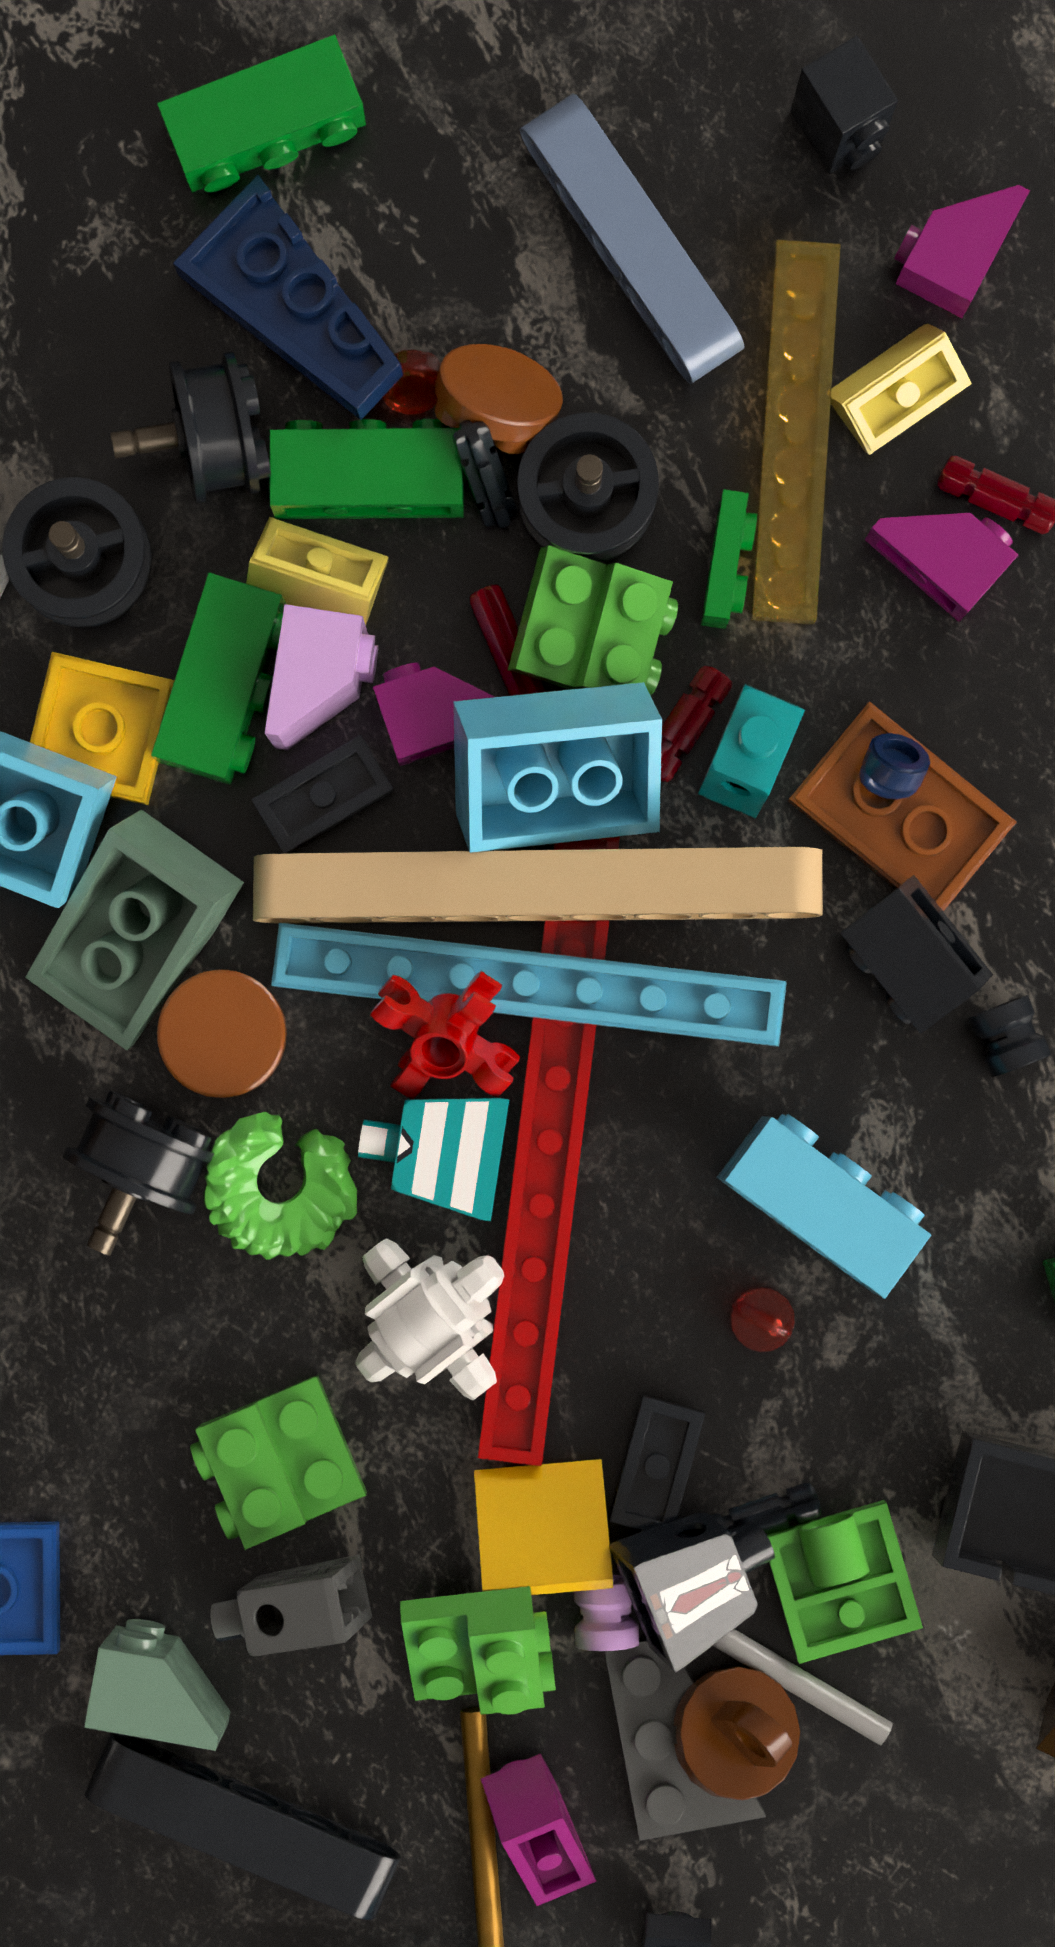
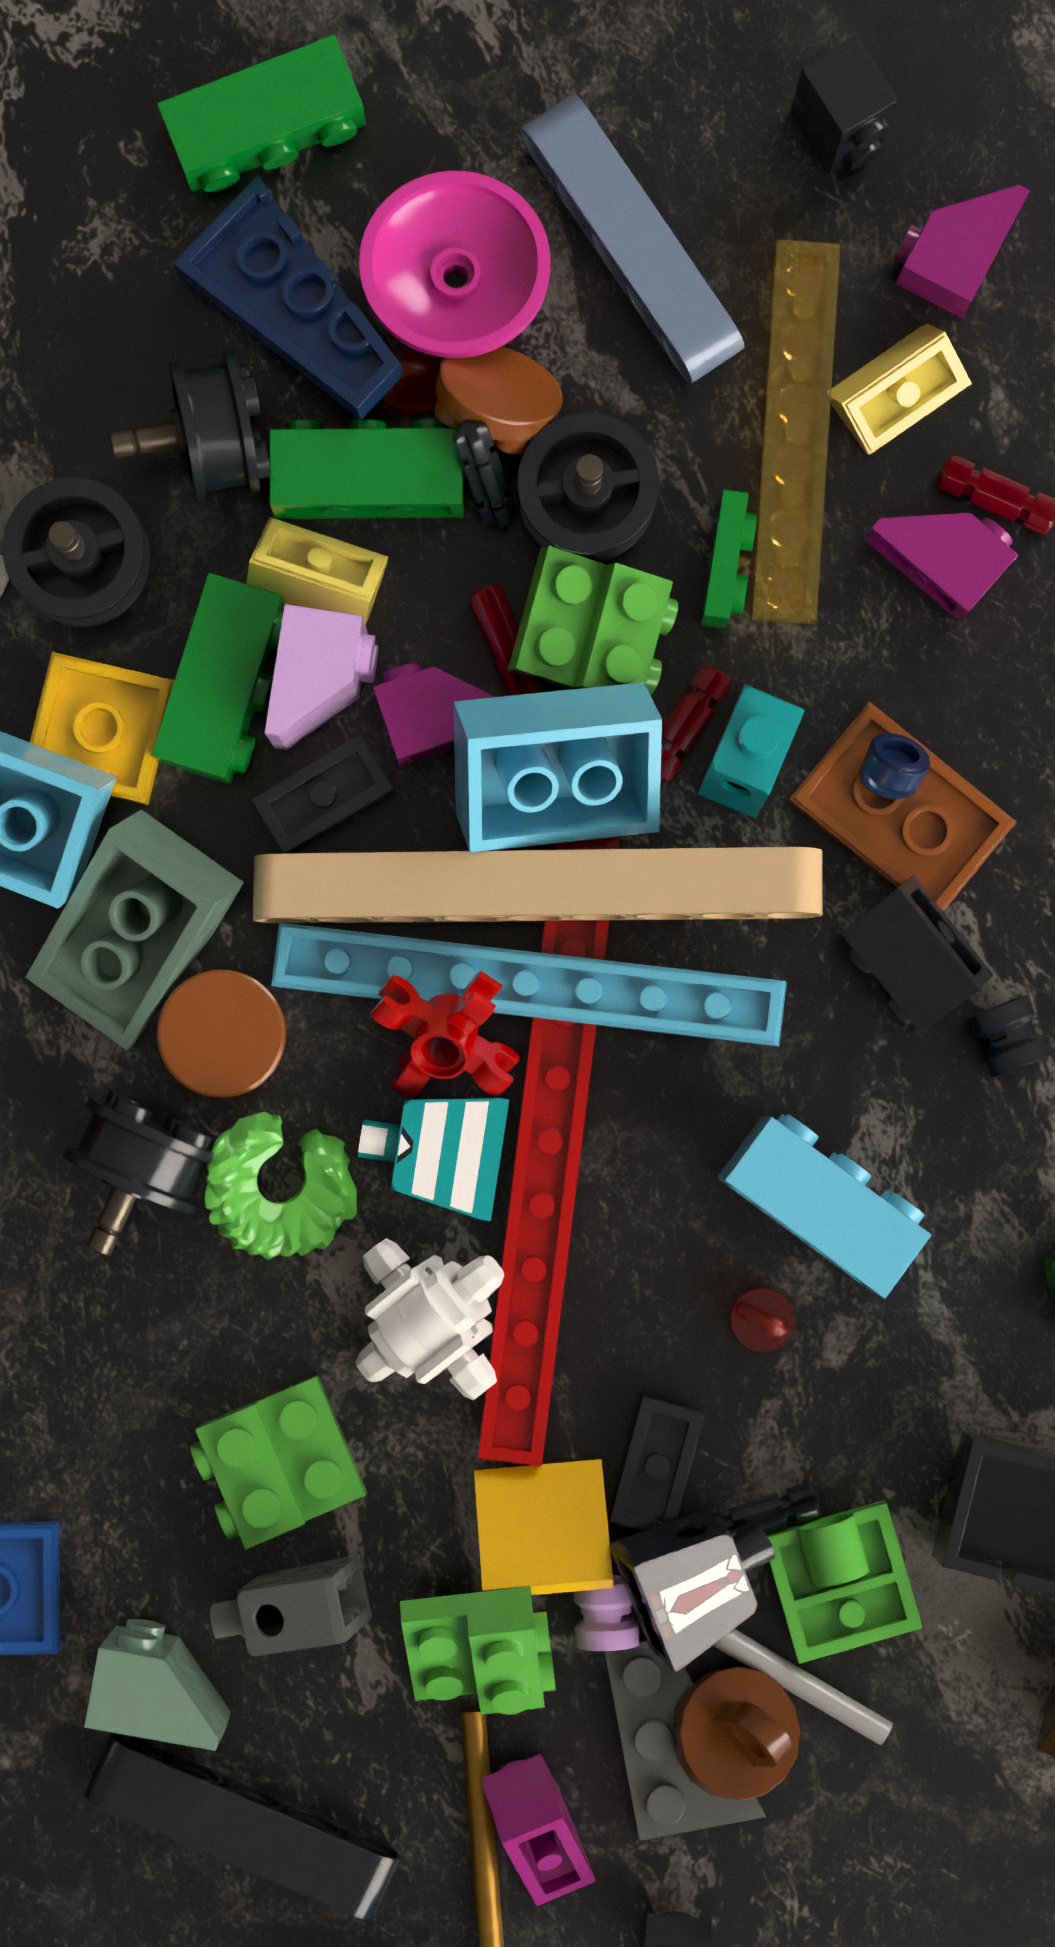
none -> dark pink dish [359,171,551,358]

